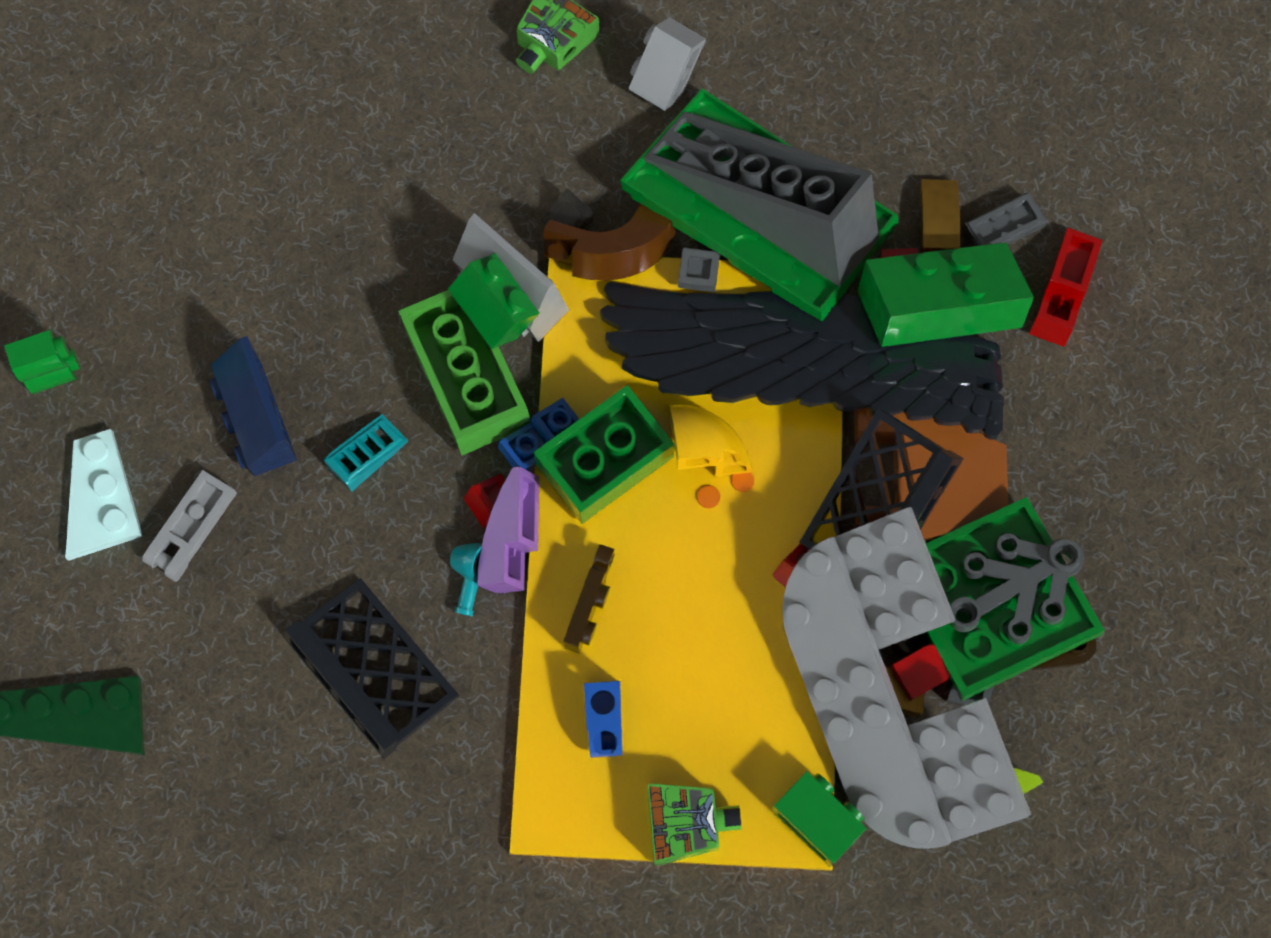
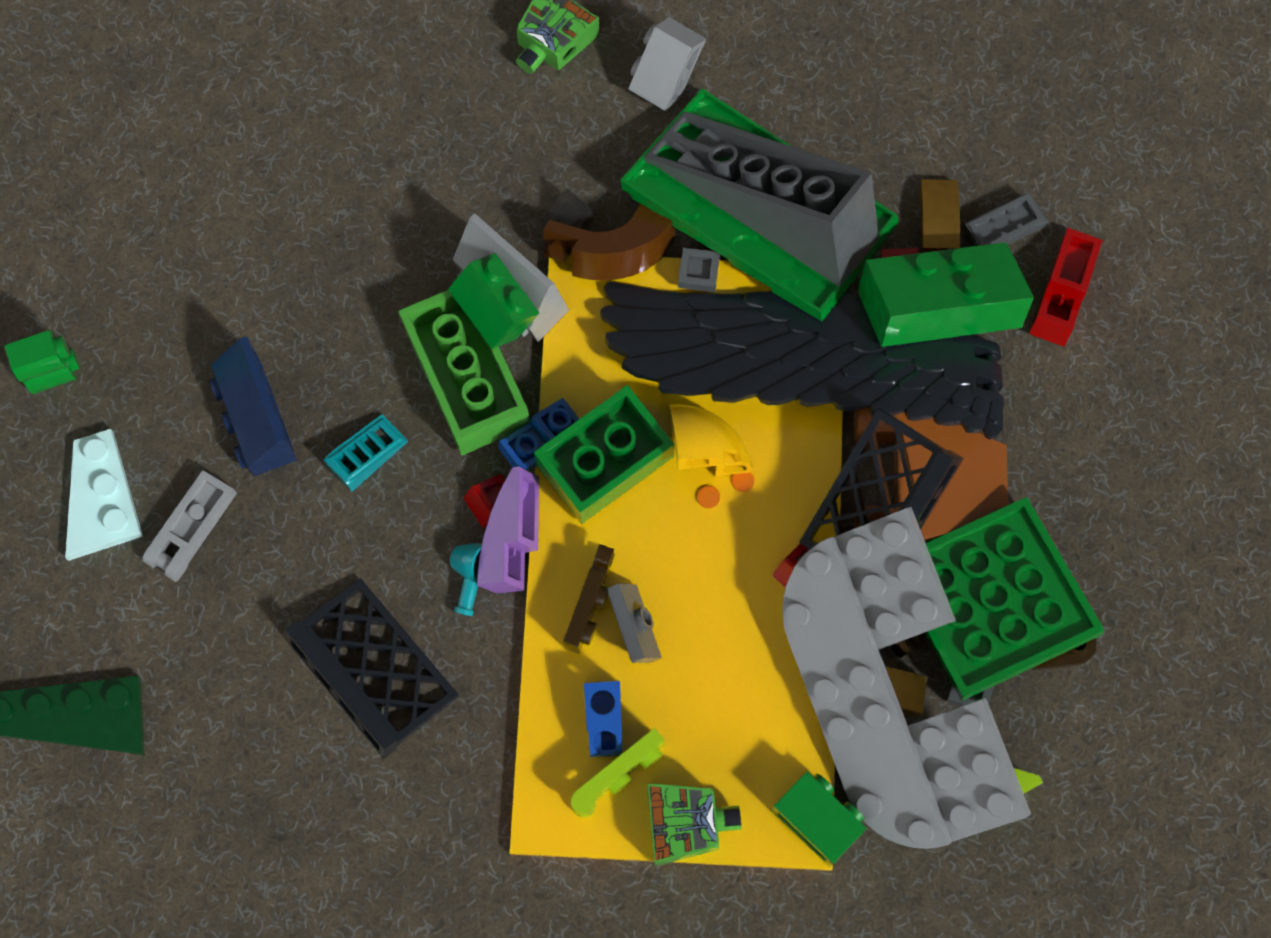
red slope [890,643,951,701] -> none
dark grey plant [949,533,1084,644] -> none
none -> lime plate [571,728,665,818]
none -> dark grey plate [607,583,662,663]

